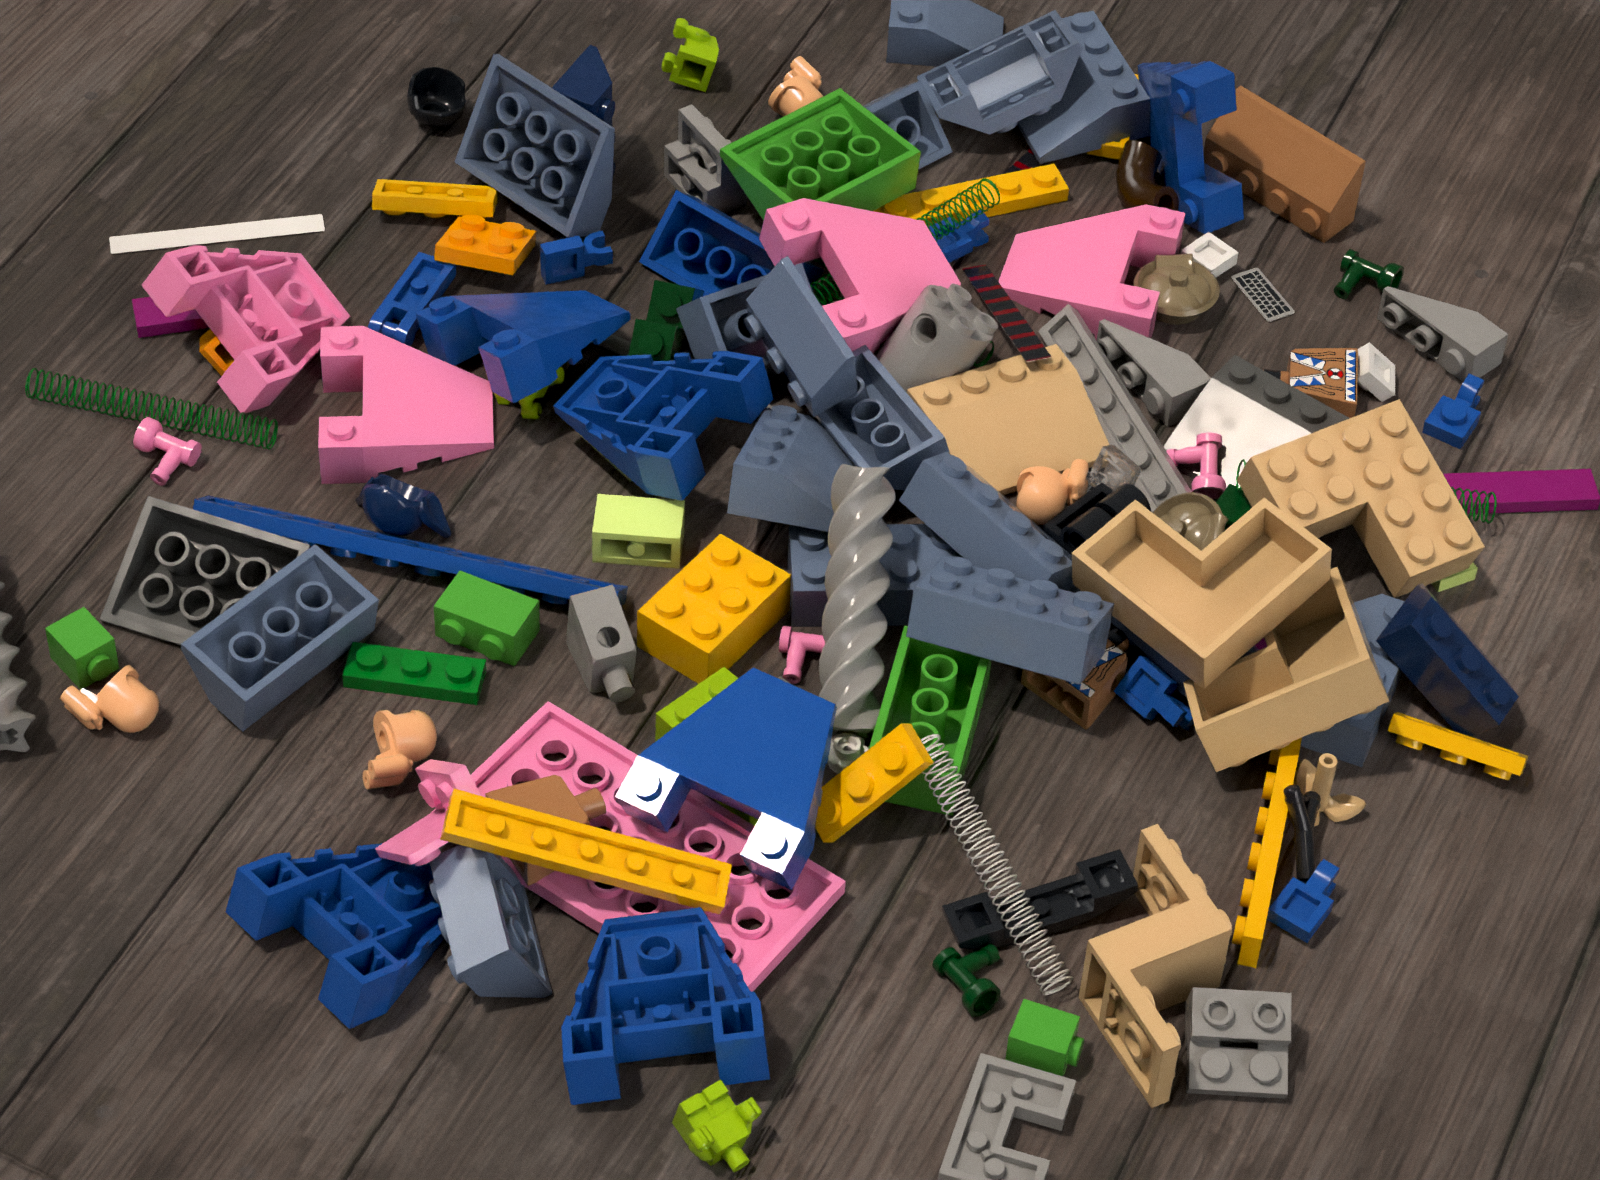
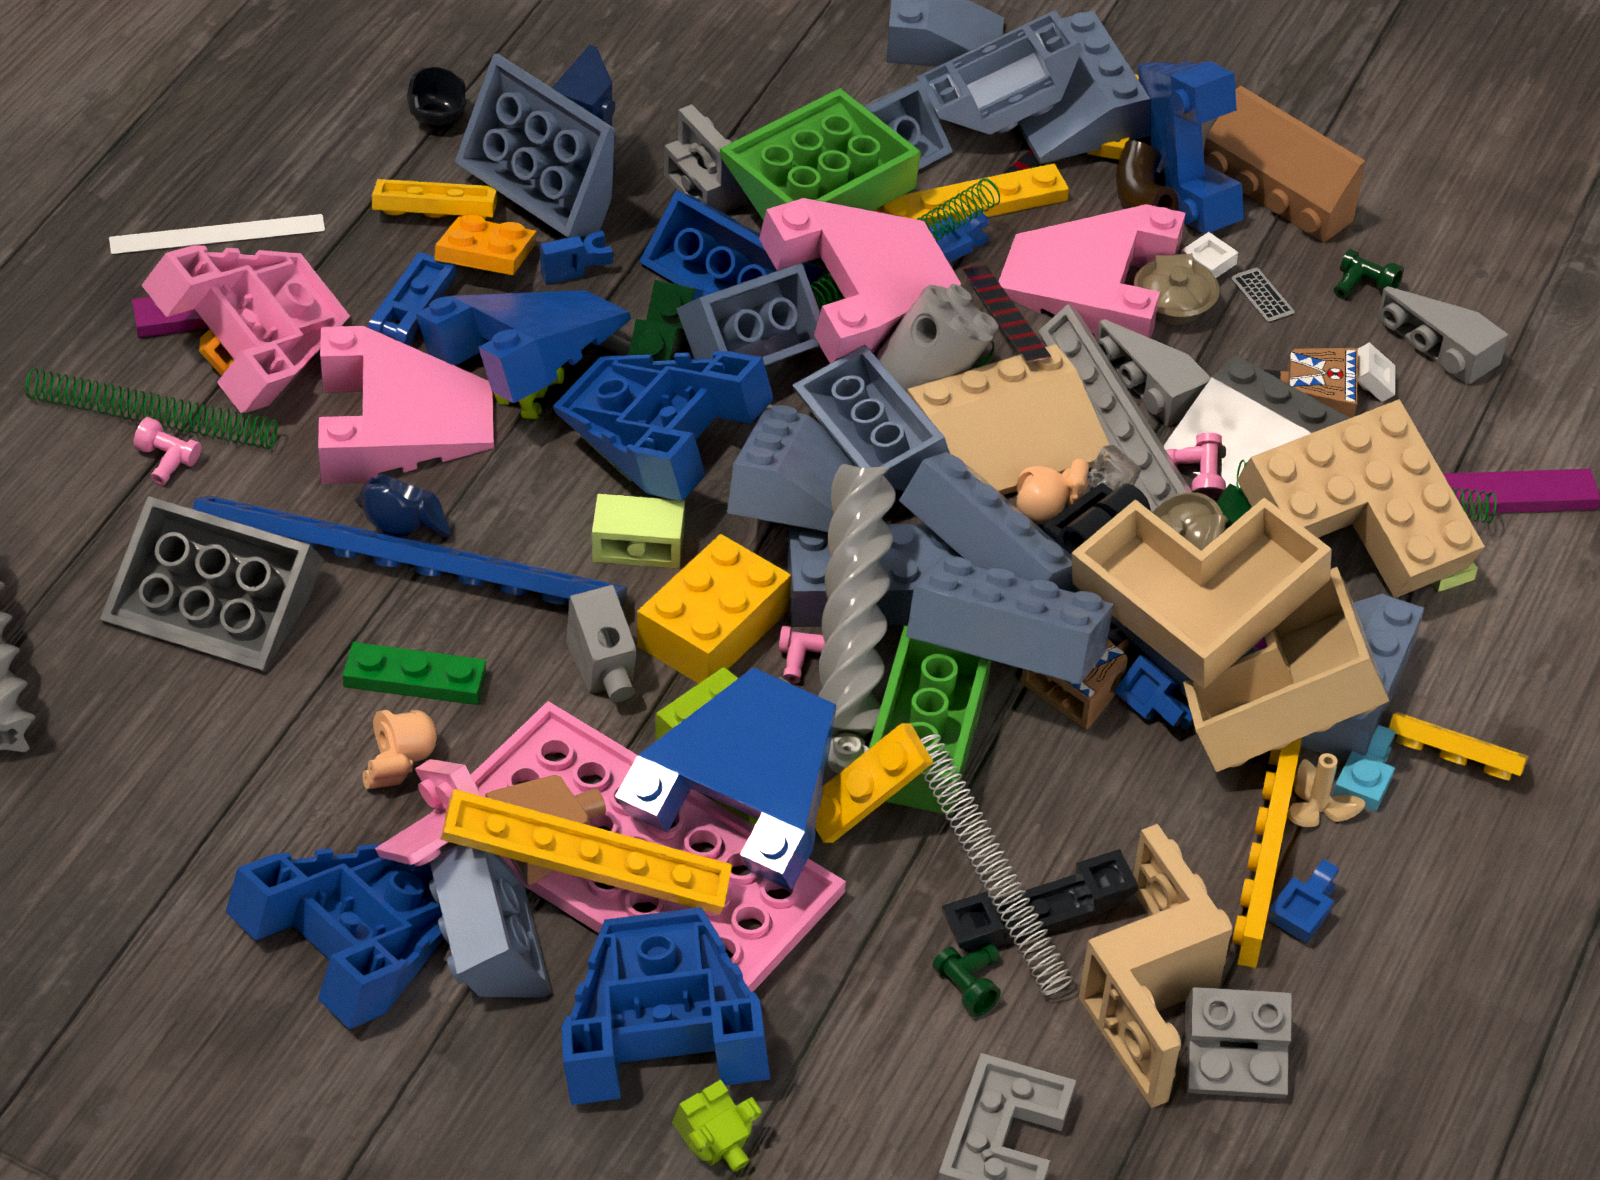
bright green brick [45,607,119,690] -> none
light nougat piece [60,665,159,733] -> none
sand blue slope [181,544,379,732] -> none
bright green brick [434,571,540,666] -> none
lime piece [661,18,719,92] -> none
sand blue slope [744,256,857,417] -> none
light nougat piece [768,56,823,117] -> none
bright green brick [1005,999,1085,1076] -> none
black piece [1283,785,1321,881] -> none
dark blue slope [1376,583,1519,737] -> none
blue plate [1422,373,1484,449] -> none
none -> medium azure plate [1333,725,1395,812]

